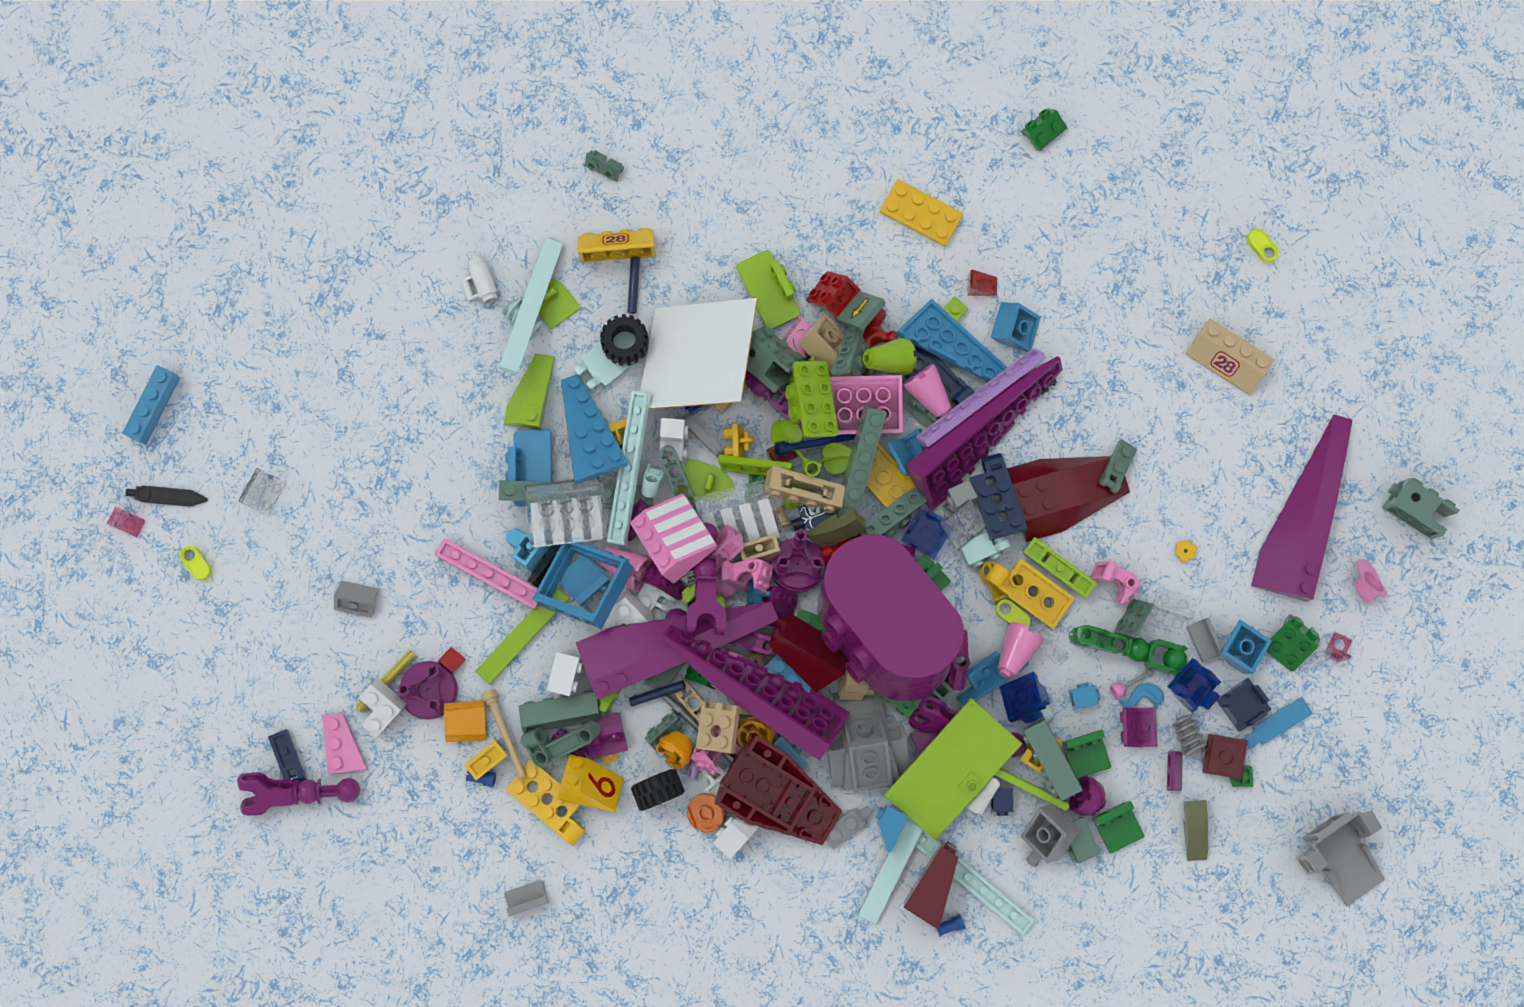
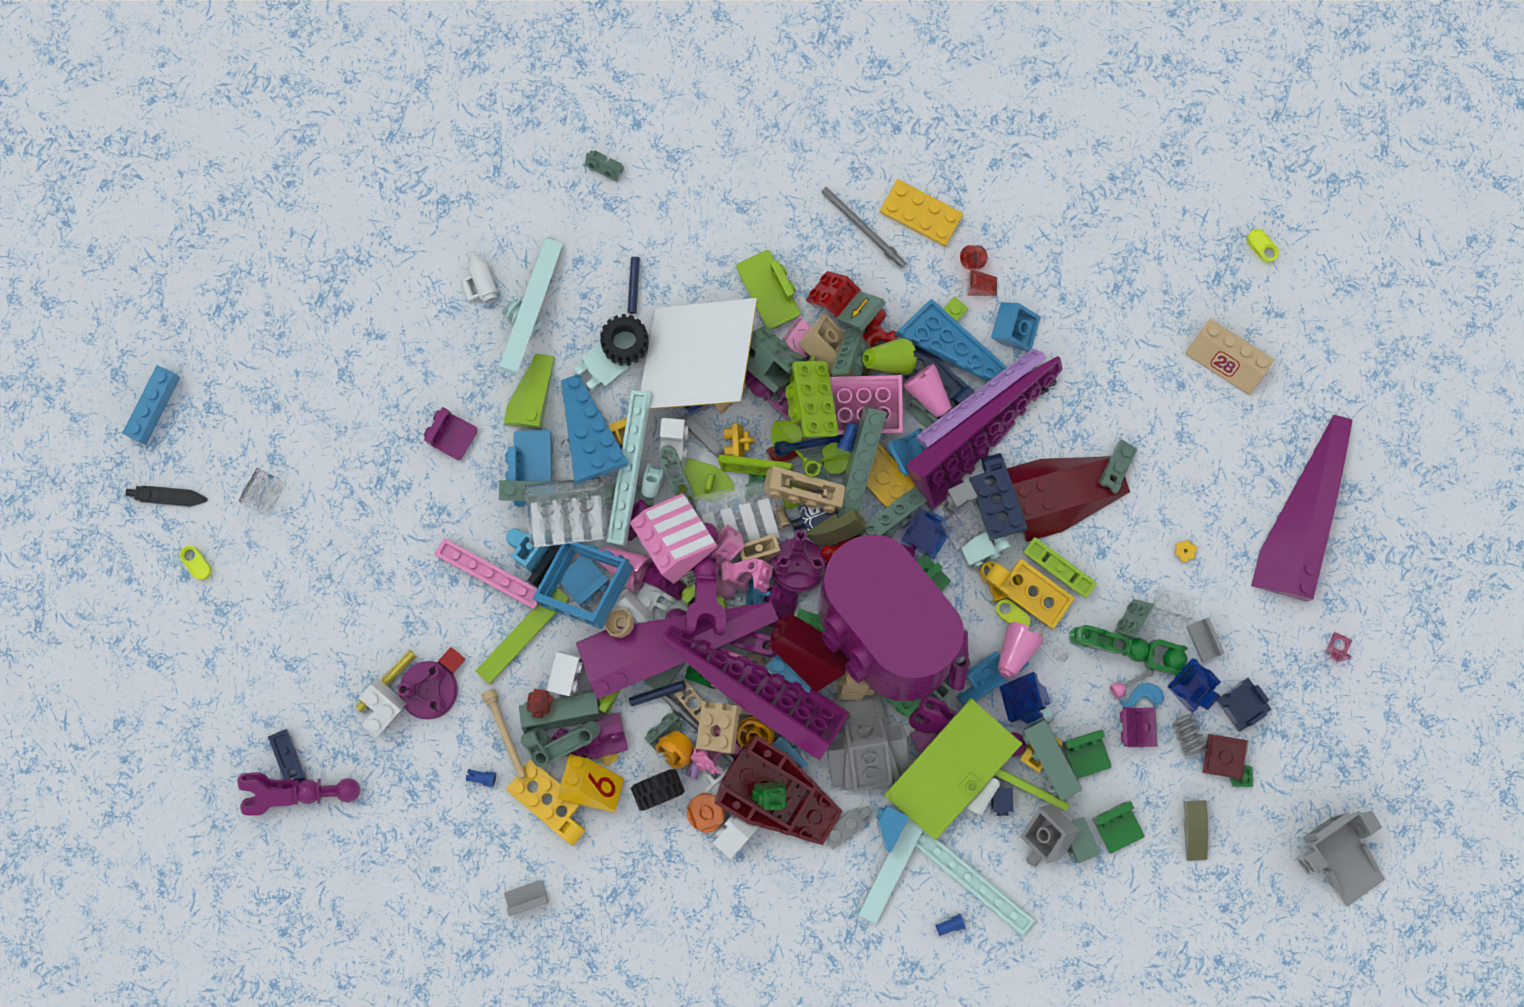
clear pink bracket [107,506,145,537] -> none
bright pink wing [323,713,368,774] -> none
light grey panel [334,581,378,617] -> none
light orange slope [444,701,486,743] -> none
yellow panel [464,739,507,780] -> none
lime shield [539,278,581,330] -> none
yellow slope [578,228,656,263] -> none
dark red slope [904,841,959,929] -> none
green bracket [1021,109,1067,151] -> none
dark azure brick [1069,683,1100,710] -> none
magenta cylinder [1069,776,1106,816] -> none
bright pink tile [1090,561,1142,604] -> none
magenta slope [1167,751,1183,791] -> none
dark azure slope [1220,620,1272,674] -> none
dark azure piece [1242,697,1313,750] -> none
green bracket [1267,614,1321,671] -> none
bright pink piece [1355,559,1388,603] -> none
sand green torso [1382,478,1460,539] -> none
none -> magenta bracket [423,407,478,460]
none -> clear red head [526,689,553,718]
none -> tan hair [605,608,635,638]
none -> green hinge [752,781,787,810]
none -> flat silver bar [821,187,907,269]
none -> blue pin [837,422,859,452]
none -> clear red head [960,245,988,270]

